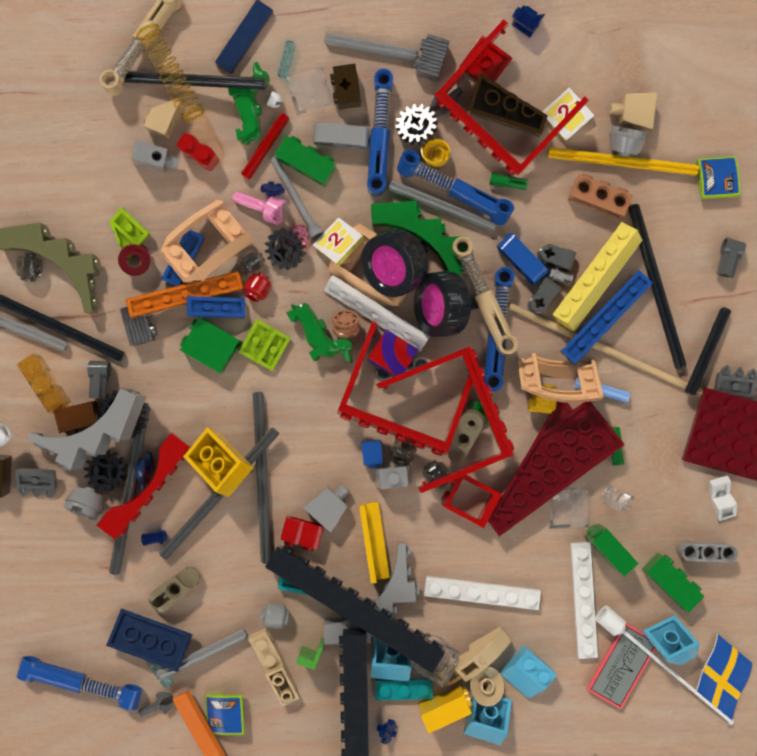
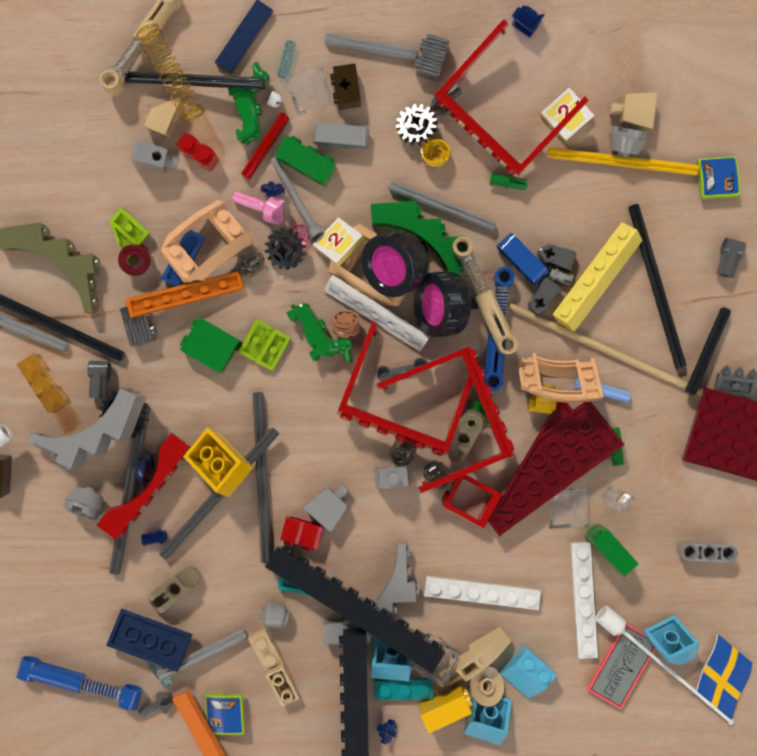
clear smoke head [15,253,43,282] -> none
dark grey plate [15,467,57,498] -> none
reddish brown brick [54,401,100,436] -> none
black gear [84,450,127,492] -> none
blue plate [186,296,245,319] -> none
red head [243,272,272,302] -> none
bright green panel [296,637,324,670] -> none
yellow fence [359,501,390,584] -> none
blue brick [361,439,383,468] -> none
blue piece [367,68,393,196] -> none
tile [367,329,418,377] -> none
blue piece [397,150,514,226] -> none
red tile [459,35,512,82] -> none
dark brown wedge [467,73,548,137] -> none
blue plate [560,270,653,365] -> none
nougat brick [568,174,633,220] -> none
green brick [642,553,705,613] -> none
white slope [709,475,737,521] -> none

